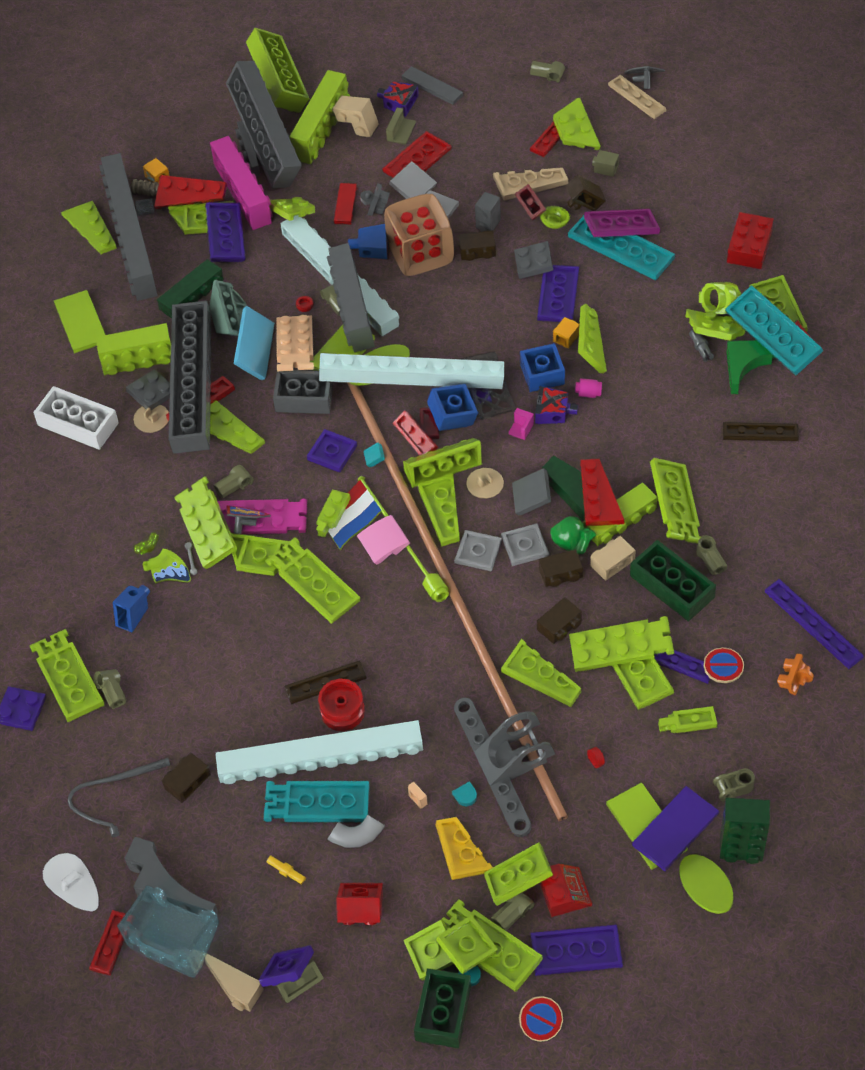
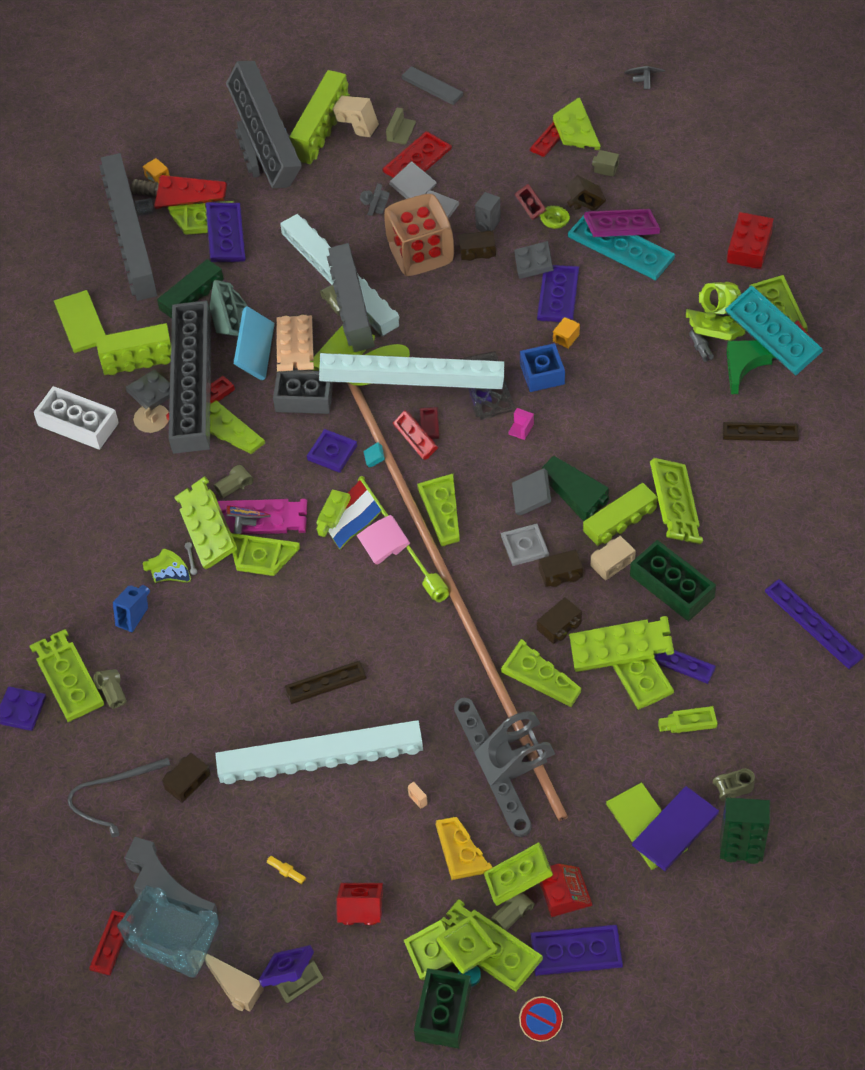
white shield [43,853,99,911] -> none
lime wing [61,201,117,254] -> none
clear neon green arm [134,532,159,554] -> none
dark pink brick [210,136,273,230] -> none
lime brick [246,28,310,113] -> none
teal hinge [264,781,370,822] -> none
lime hinge [266,537,360,624] -> none
lime wing [269,197,315,221] -> none
red tile [296,296,314,312] -> none
red wheel [318,679,365,731] -> none
light grey cylinder [327,815,385,848] -> none
red tile [334,183,357,225] -> none
blue torso [348,224,387,259] -> none
torso [377,82,419,117] -> none
lime slope [403,438,482,488] -> none
blue brick [427,384,478,431] -> none
teal tile [452,781,477,806] -> none
light grey tile [454,530,502,571] -> none
tan piece [466,468,504,499] -> none
tan wing [493,168,568,201] -> none
olive piece [530,61,565,83] -> none
torso [535,386,578,424] -> none
green piece [550,516,596,555] -> none
dark pink brick [575,378,602,398] -> none
lime wing [578,304,607,373] -> none
red wing [580,459,624,526] -> none
red tile [587,747,605,769] -> none
tan tile [608,75,666,119] -> none
lime shield [679,854,734,914] -> none
olive piece [696,535,727,575] -> none
piece [703,647,744,683] -> none
orange hips [777,654,814,695] -> none

